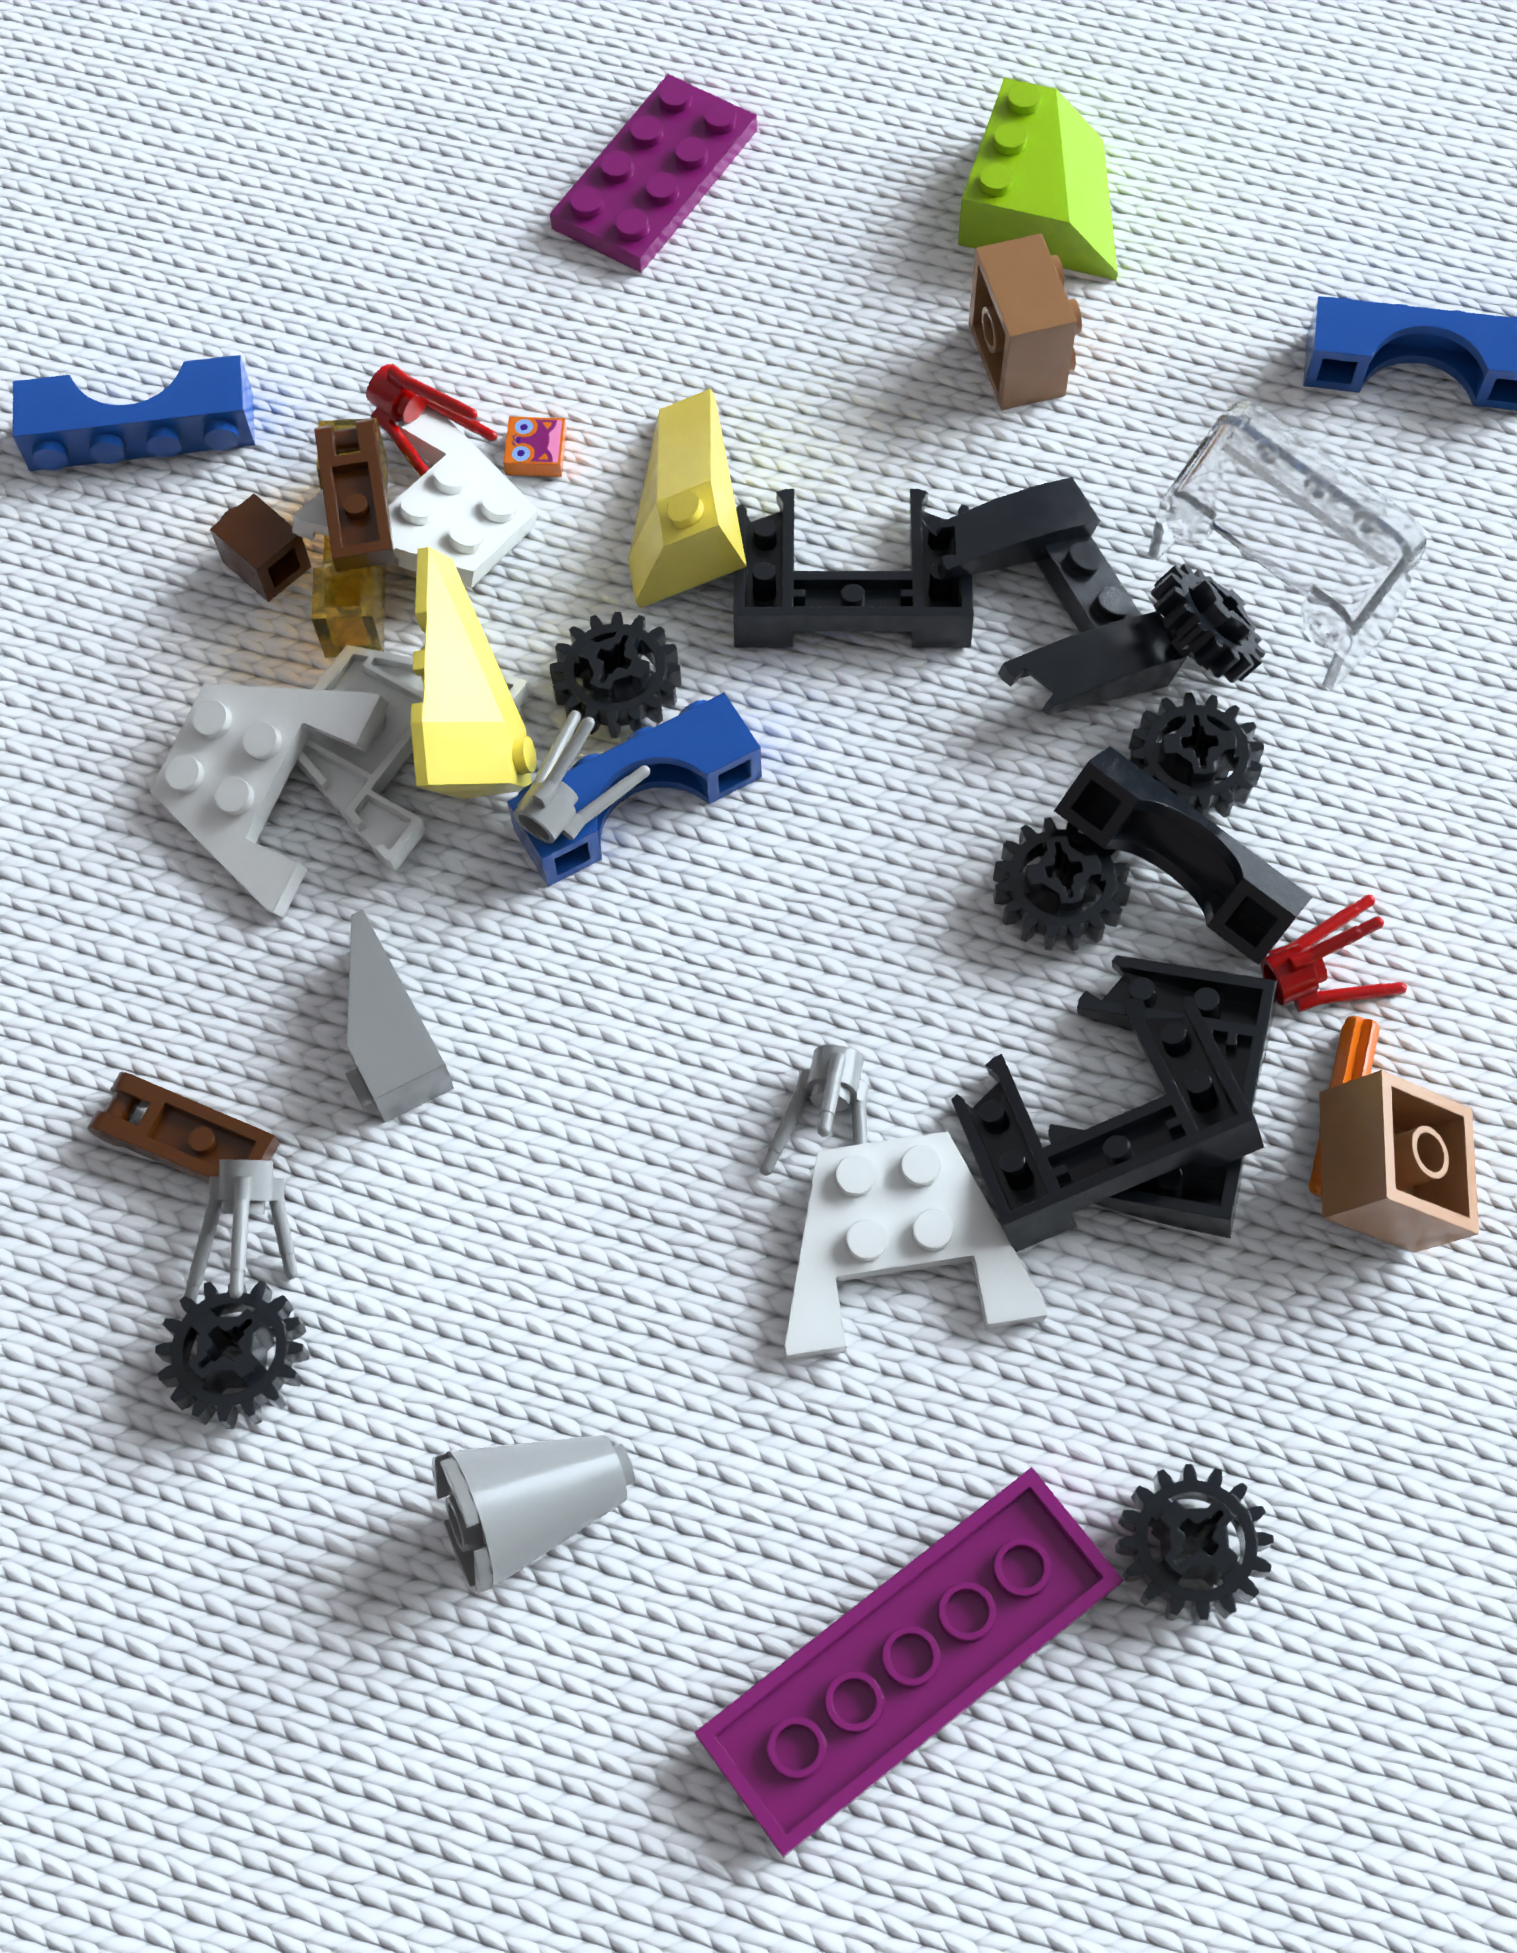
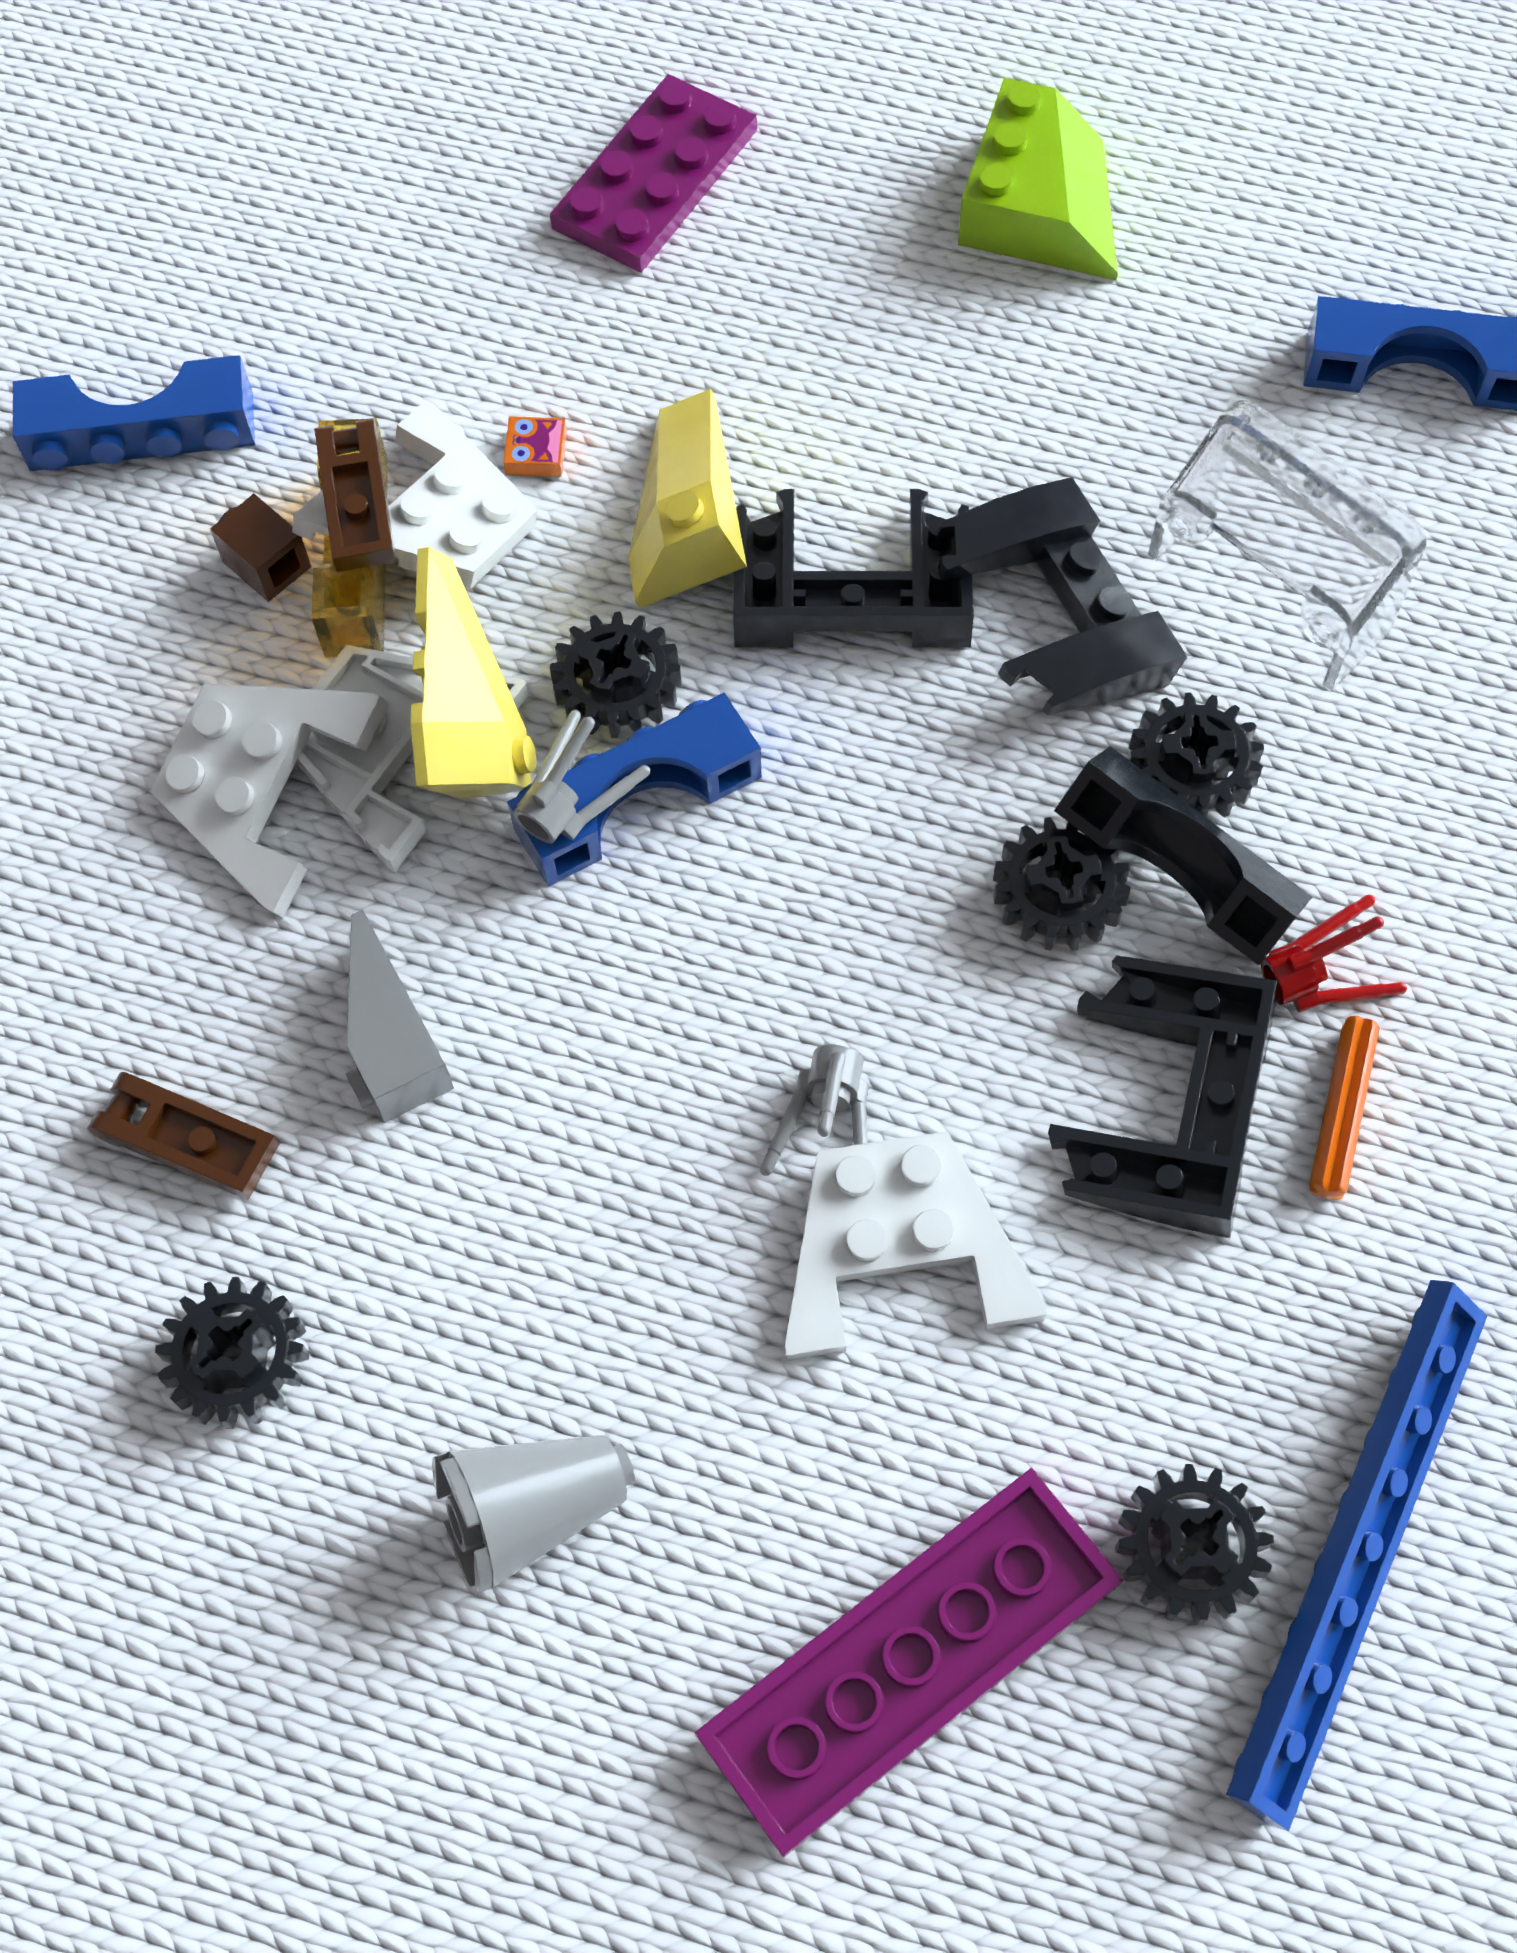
light grey plant [184,1159,298,1303] -> none
red plant [366,363,498,477] -> none
black wedge [951,996,1264,1252] -> none
medium nougat brick [968,233,1082,410] -> none
black gear [1151,564,1265,683] -> none
medium nougat brick [1319,1070,1479,1253] -> none
none -> blue plate [1226,1280,1487,1832]

